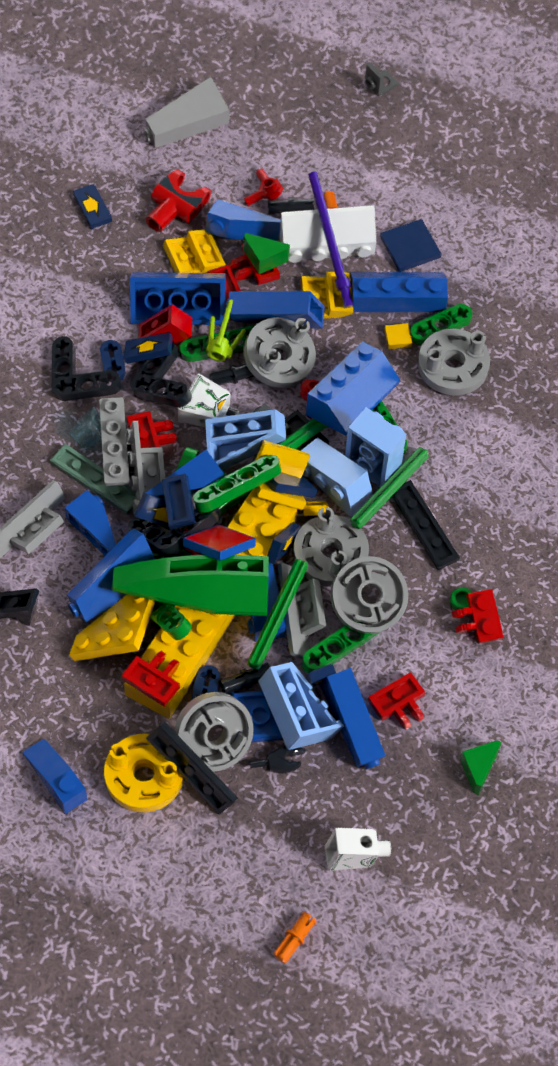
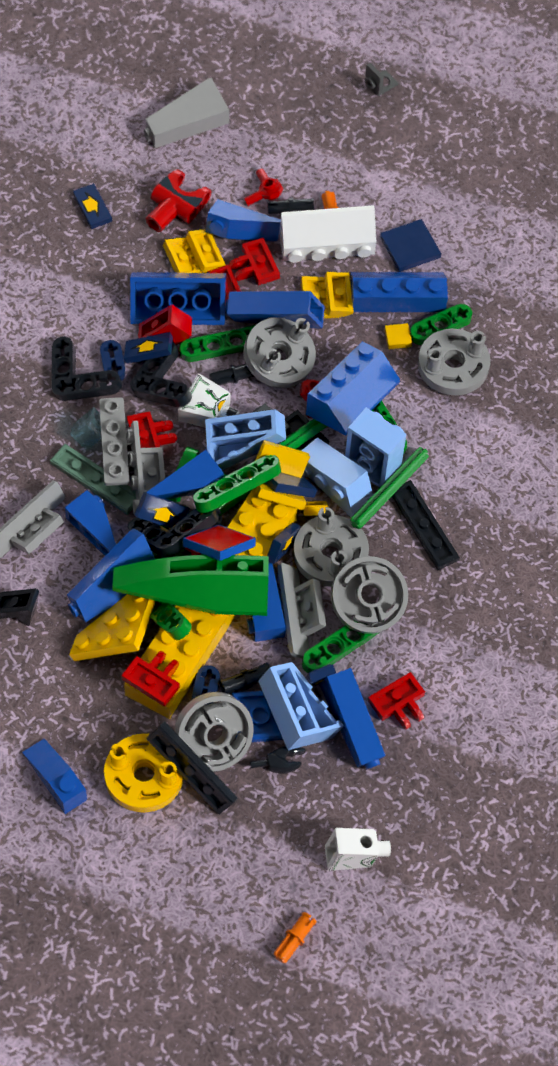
dark blue tile [162,474,195,529] -> none
lime plant [206,300,246,362] -> none
green slope [244,233,290,274] -> none
green axle [247,559,308,670] -> none
dark purple bar [308,171,353,308] -> none
green tile [450,587,473,610] -> none
red hinge [451,589,504,644] -> none
green slope [460,740,502,795] -> none

